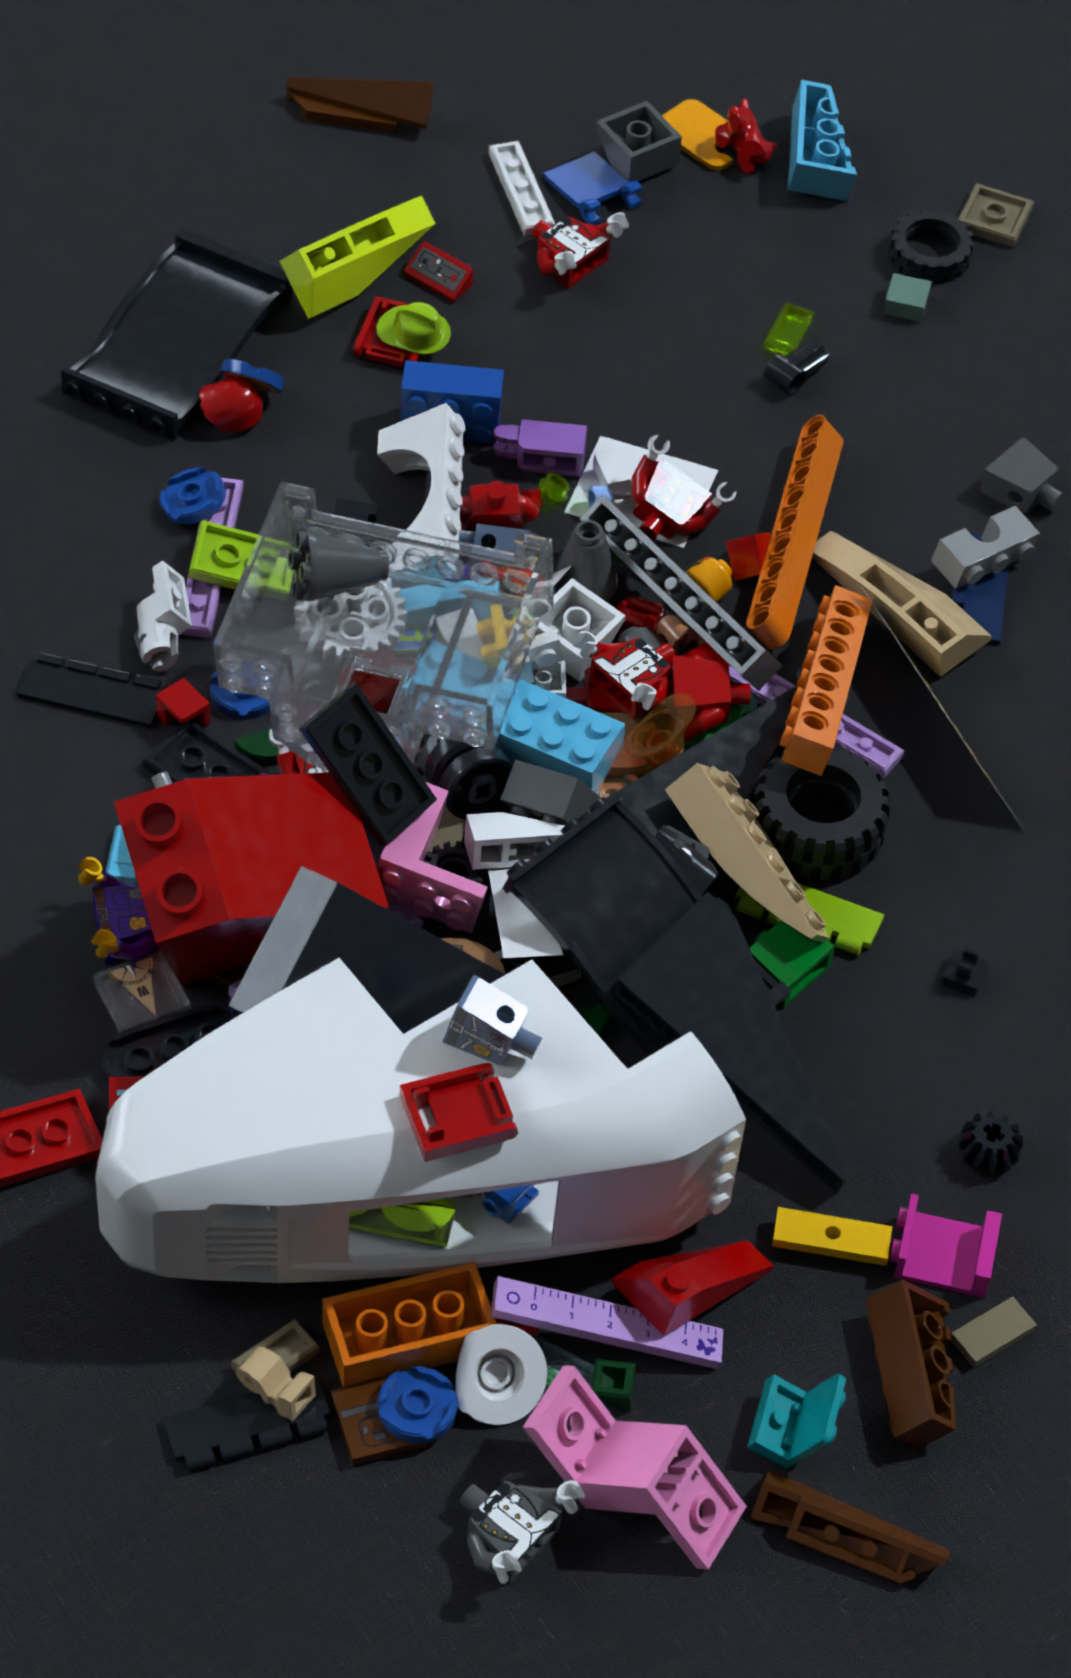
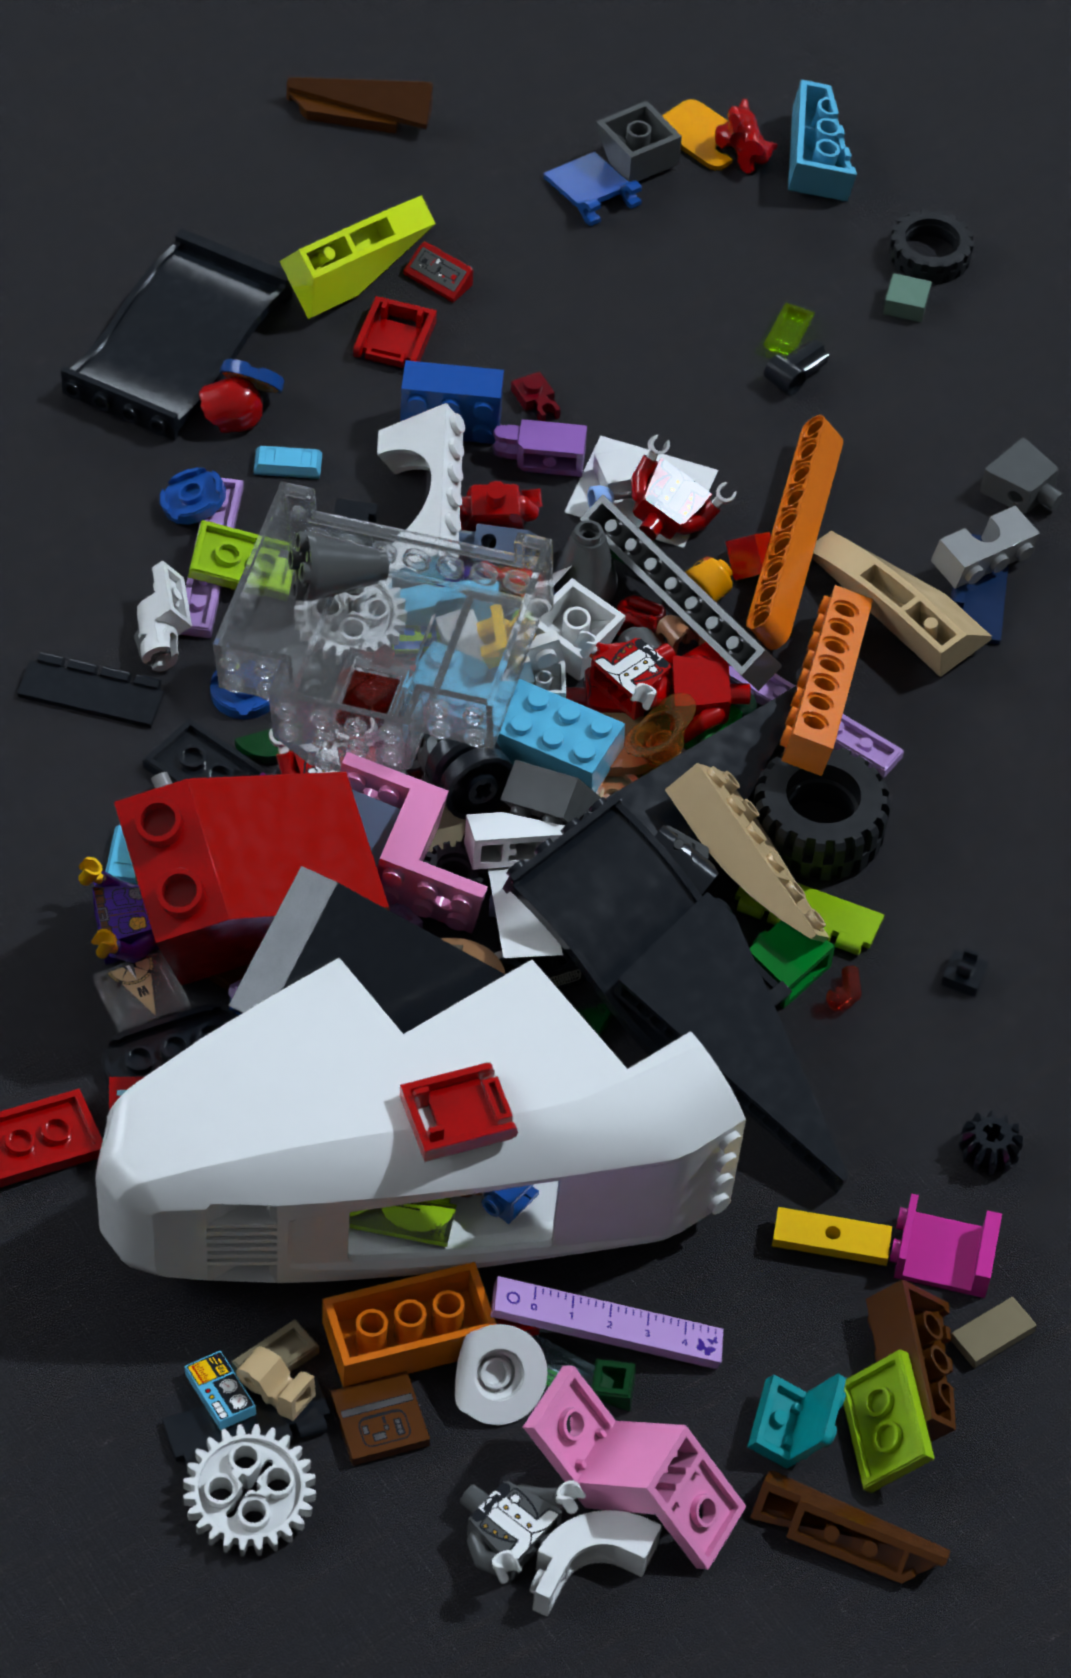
red panel [156,678,210,727] -> none
black tile [299,683,437,845] -> none
lime piece [377,302,451,355] -> none
blue tile [377,1366,458,1444] -> none
sand blue torso [442,975,542,1065] -> none
white tile [489,141,555,237] -> none
torso [532,212,629,289] -> none
clear neon green plate [538,473,570,504] -> none
red wedge [611,1240,774,1335] -> none
sticker [863,589,1024,829] -> none
dark tan tile [958,183,1034,248] -> none
none -> white gear [183,1424,316,1556]
none -> tile [184,1351,256,1430]
none -> medium azure tile [254,446,322,479]
none -> dark red plate [511,371,561,422]
none -> white arch [530,1510,662,1617]
none -> clear red arm [826,966,862,1012]
none -> lime tile [843,1349,935,1493]

